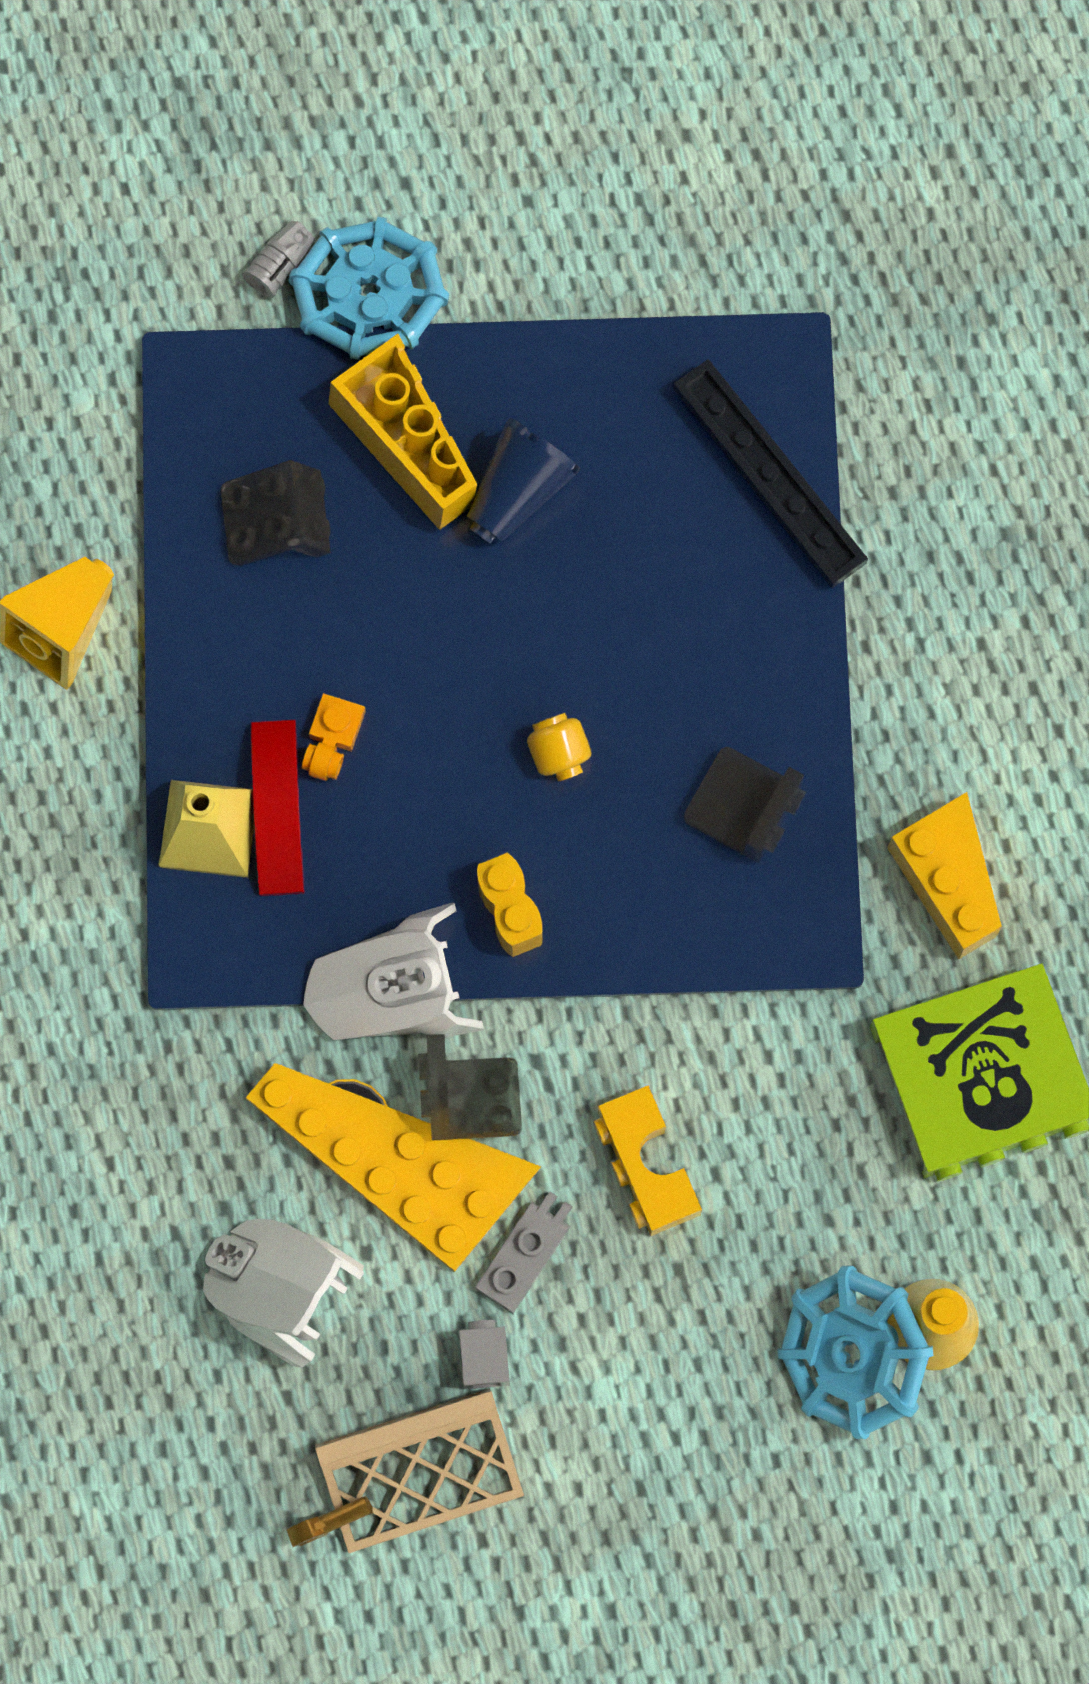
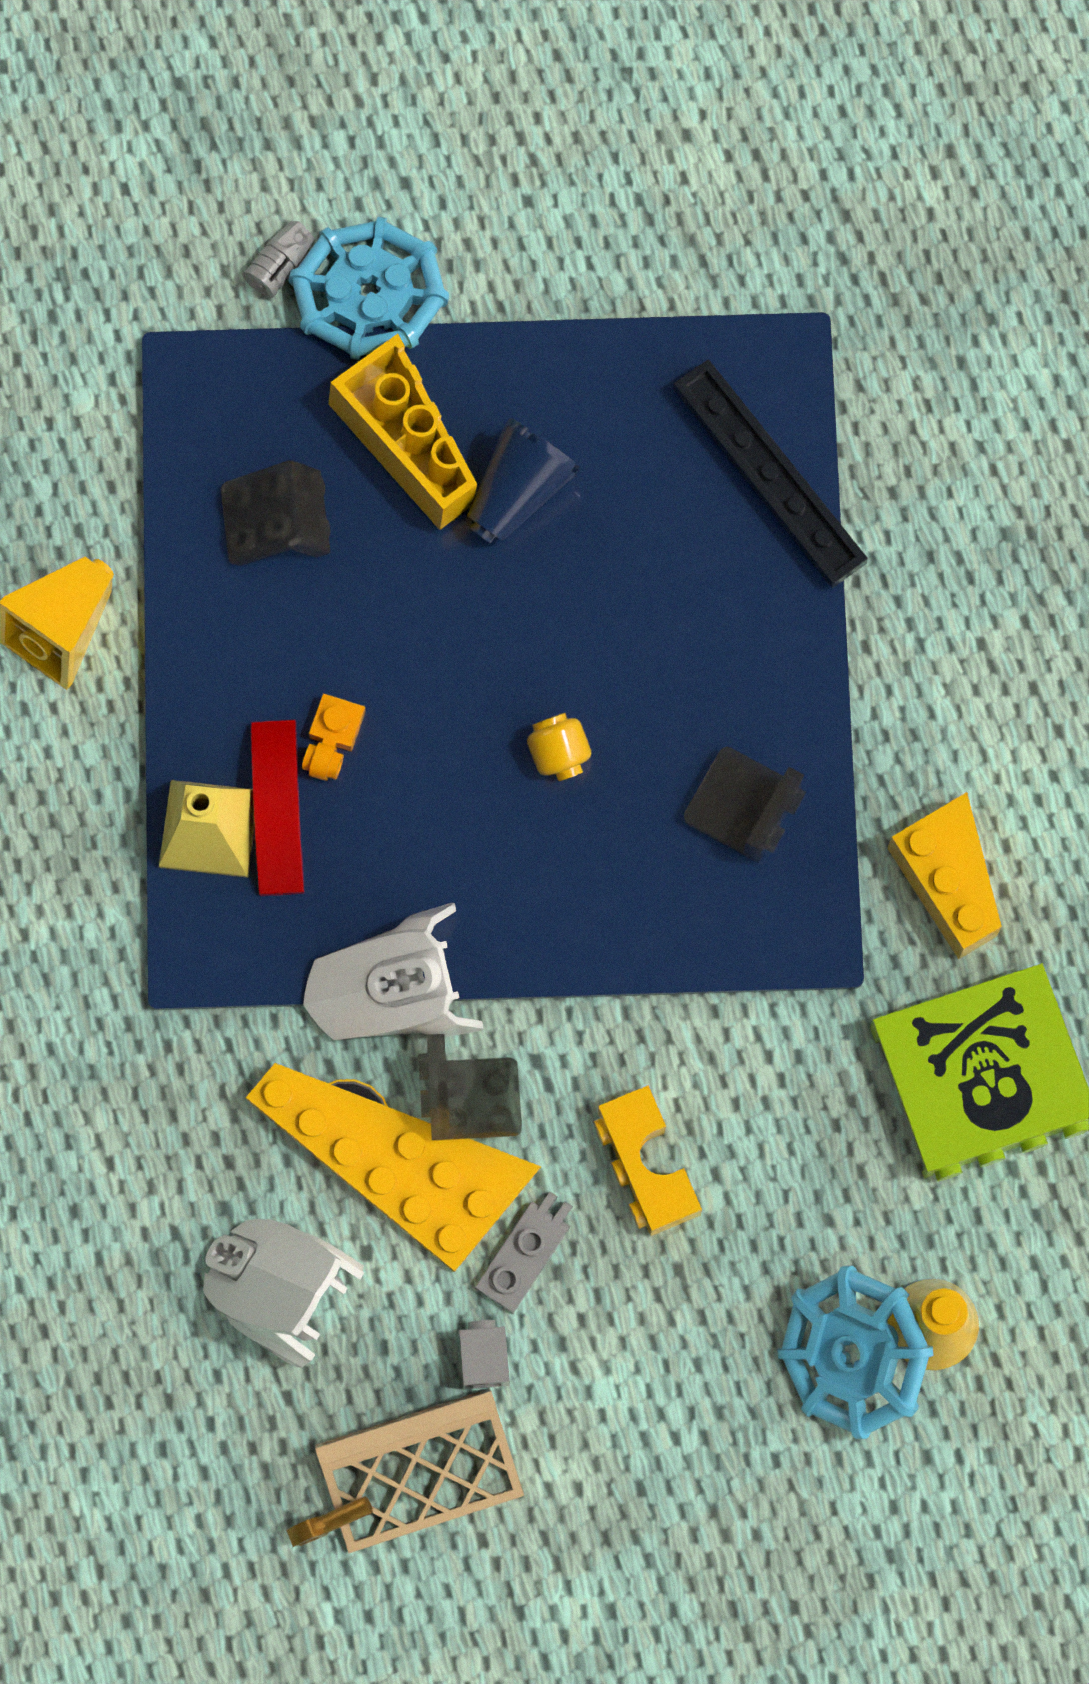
yellow brick [477,853,542,957] -> none

